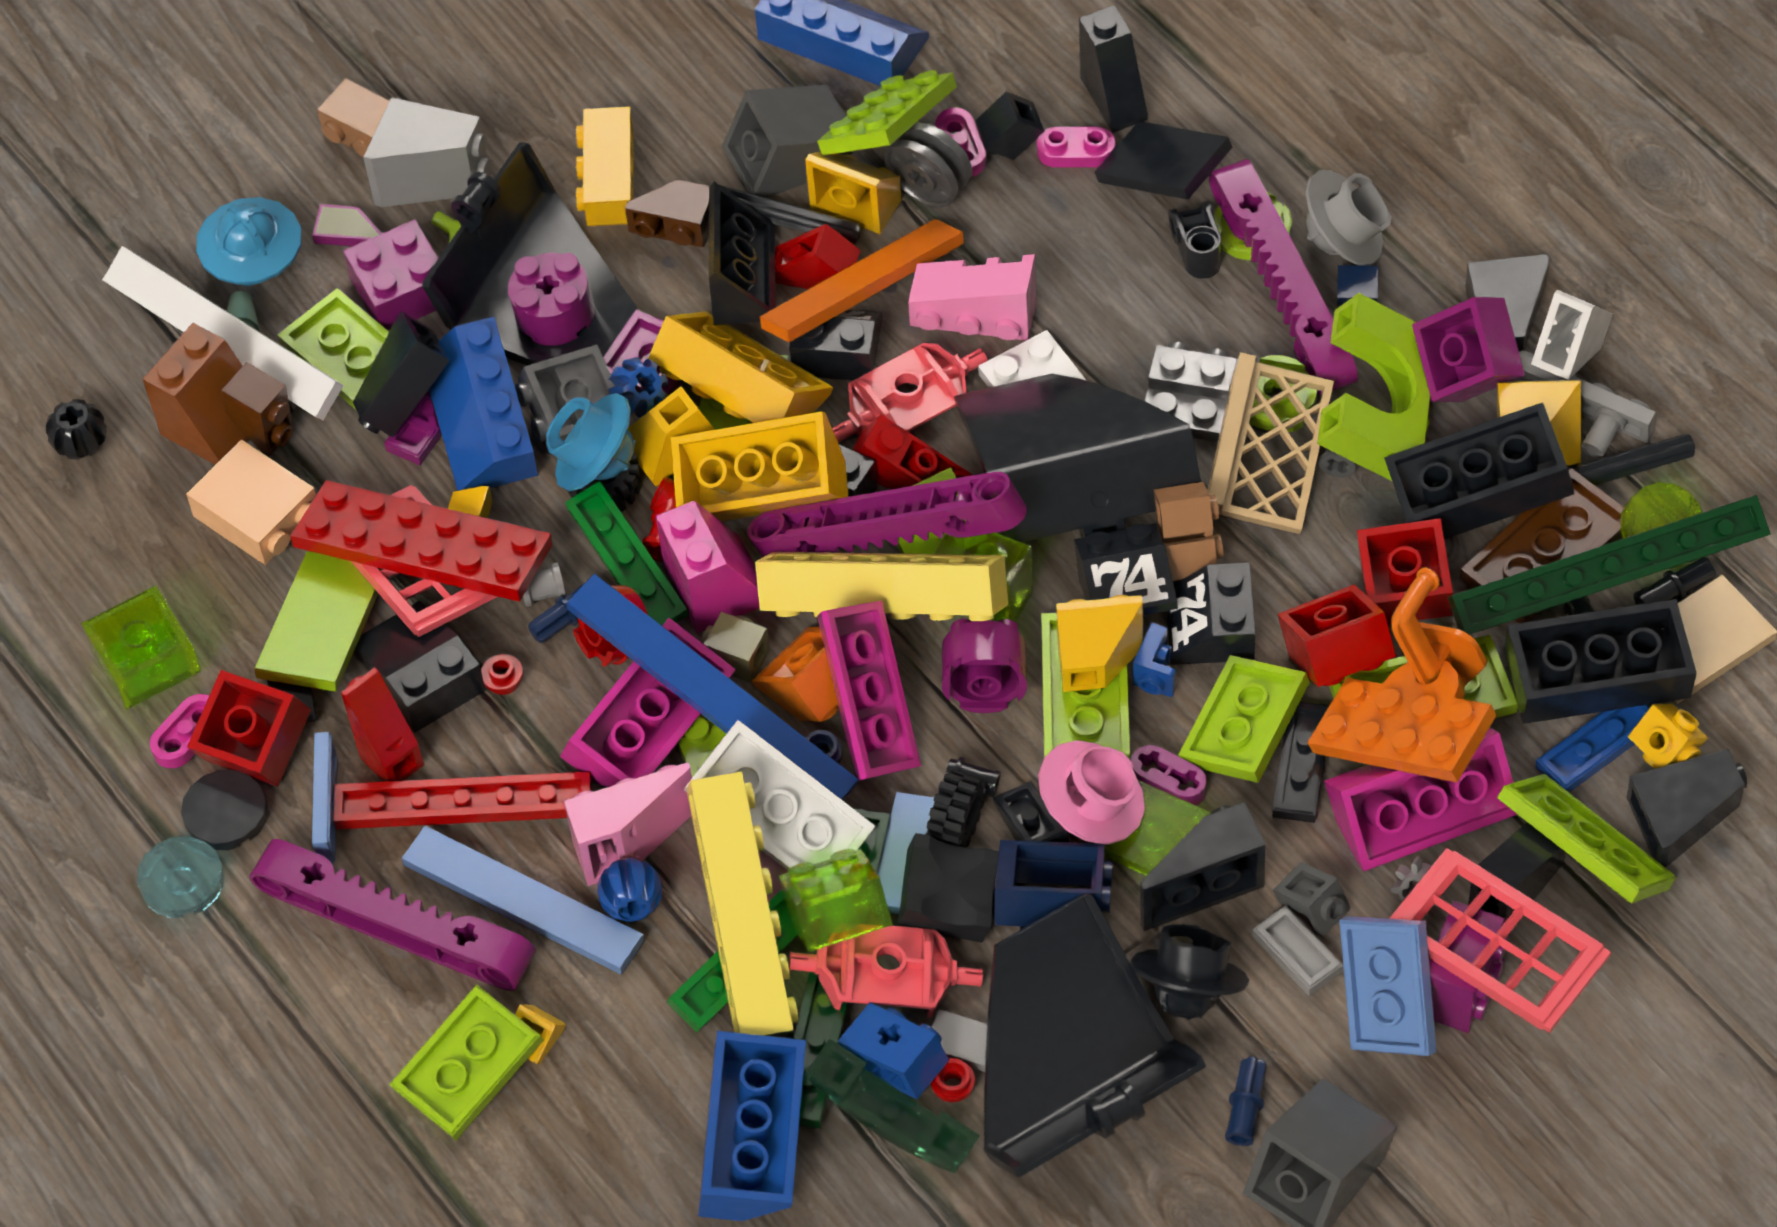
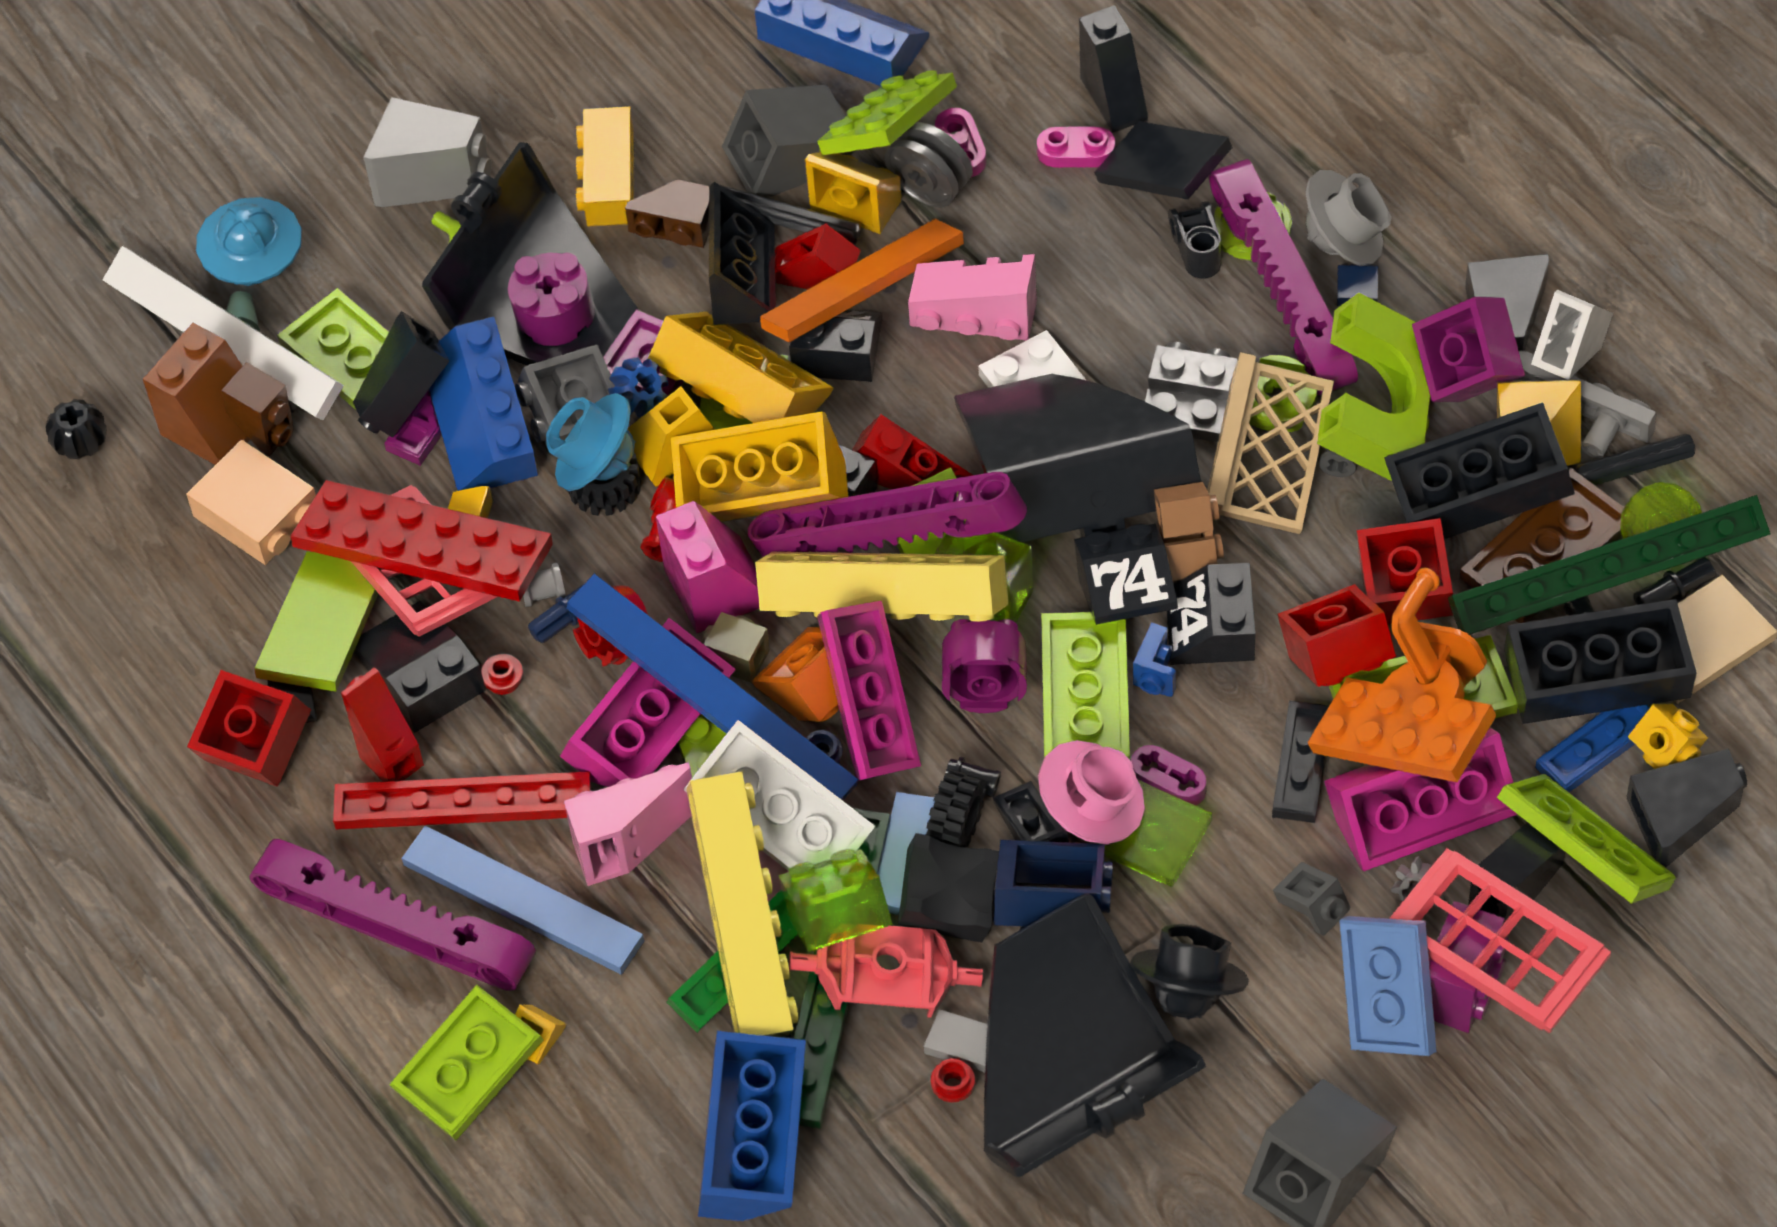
clear neon green brick [81,585,201,710] -> none
clear light blue tile [137,836,224,918] -> none
dark pink plate [150,694,209,768] -> none
black tile [181,770,268,850] -> none
tile [312,204,382,246] -> none
medium blue tile [312,732,337,864] -> none
piece [317,78,390,157] -> none
brick [343,219,438,331] -> none
green plate [565,481,689,626] -> none
blue piece [597,858,662,923] -> none
clear green slope [805,1039,980,1173] -> none
coral plate [832,343,988,443] -> none
blue brick [838,1003,949,1099] -> none
black brick [975,91,1045,160] -> none
yellow slope [1056,595,1143,692] -> none
black slope [1140,802,1266,931] -> none
lime plate [1178,655,1310,783] -> none
dark blue axle [1225,1056,1267,1146] -> none
light grey tile [1252,905,1343,997] -> none

